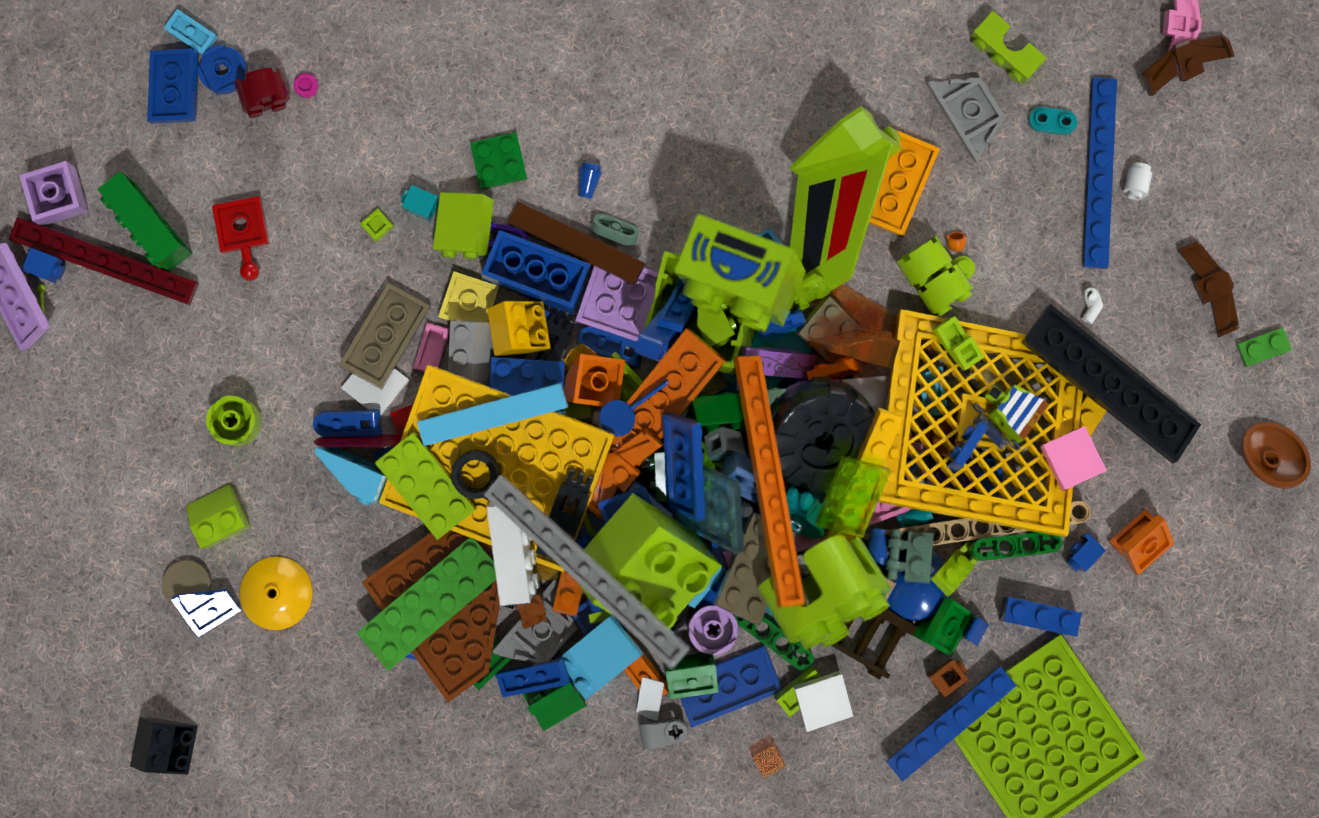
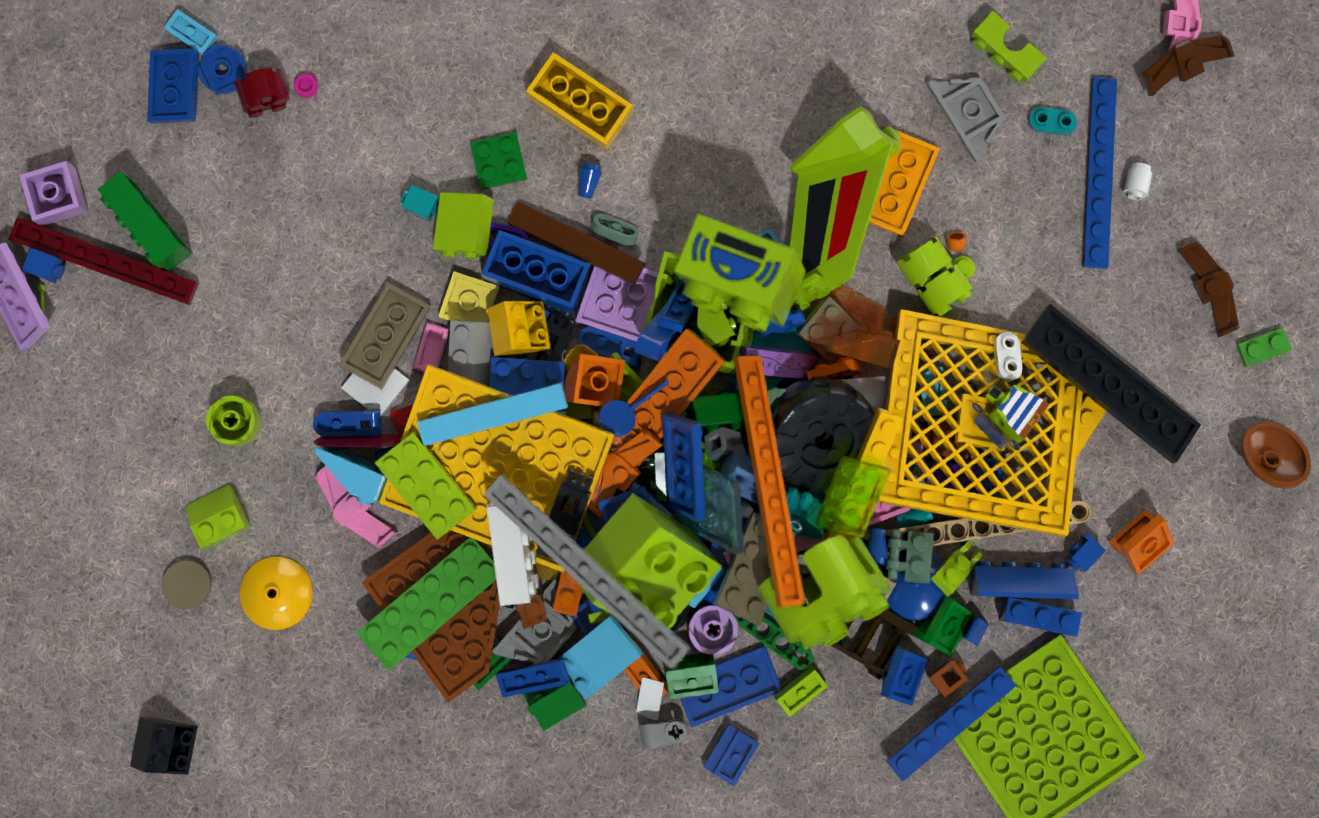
wing [171,589,240,637] -> none
red plate [212,196,270,281] -> none
lime tile [360,208,394,242] -> none
black tyre [451,450,501,499] -> none
clear orange plate [752,744,786,778] -> none
white tile [793,671,853,732] -> none
lime slope [933,316,984,370] -> none
blue plate [947,422,988,472] -> none
green beam [969,532,1063,561] -> none
bright pink tile [1040,426,1107,491] -> none
white arm [1081,287,1103,325] -> none
none -> bright pink plate [315,465,398,549]
none -> yellow brick [526,52,634,151]
none -> blue plate [703,724,760,786]
none -> blue plate [880,648,928,706]
none -> blue slope [971,561,1079,599]
none -> white plate [993,332,1022,382]

